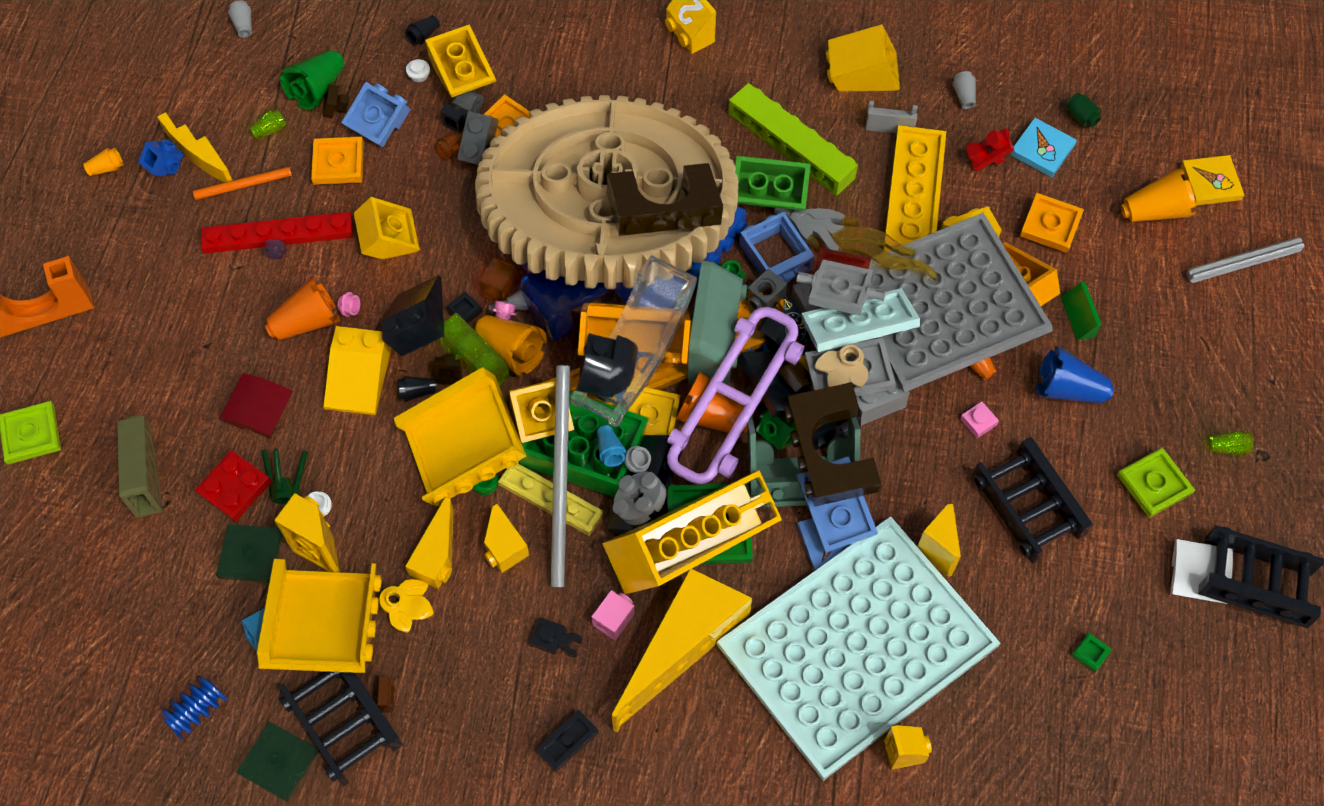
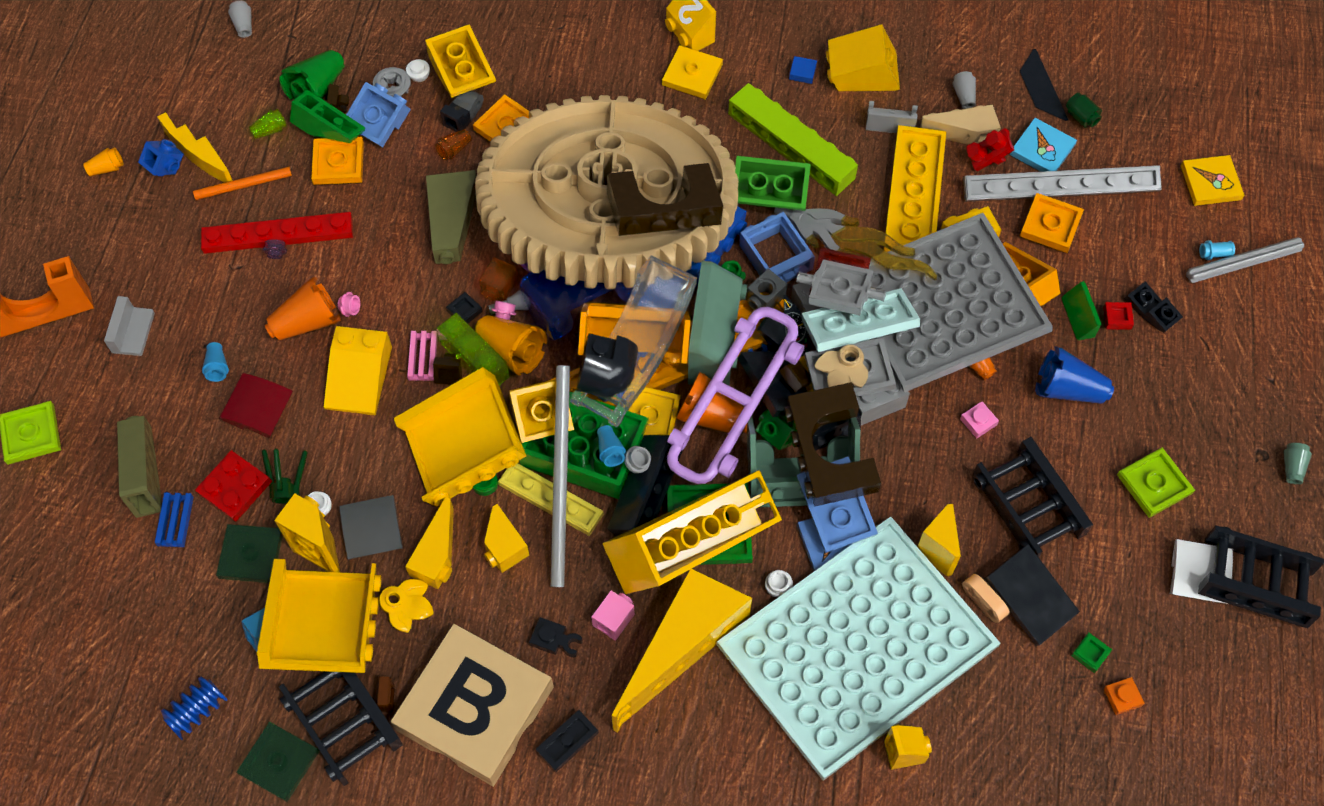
yellow slope [354,197,420,259] -> none
black slope [382,275,444,356] -> none
black cone [397,376,436,402] -> none
black cone [405,15,440,45] -> none
dark grey brick [457,111,498,165] -> none
light grey plate [613,471,666,525] -> none
light orange cone [1121,168,1196,222] -> none
clear neon green cone [1211,430,1253,456] -> none
none -> light grey panel [104,296,155,356]
none -> blue tile [155,492,194,547]
none -> dark azure cone [202,342,229,382]
none -> green slope [290,89,365,143]
none -> dark grey slope [339,495,403,559]
none -> light grey gear [373,67,411,97]
none -> tan tile [391,624,554,787]
none -> bright pink tile [407,331,438,381]
none -> olive slope [426,170,476,264]
none -> yellow plate [662,45,723,99]
none -> white plate [765,570,793,598]
none -> blue tile [789,56,817,84]
none -> tan slope [920,105,1001,145]
none -> light nougat beam [962,574,1009,623]
none -> light grey tile [963,165,1162,202]
none -> black tile [984,544,1080,646]
none -> black sticker [1020,49,1068,121]
none -> red plate [1103,302,1134,330]
none -> orange plate [1104,677,1145,715]
none -> black slope [1124,281,1183,333]
none -> medium azure pin [1199,240,1235,260]
none -> sand green cone [1283,443,1312,484]

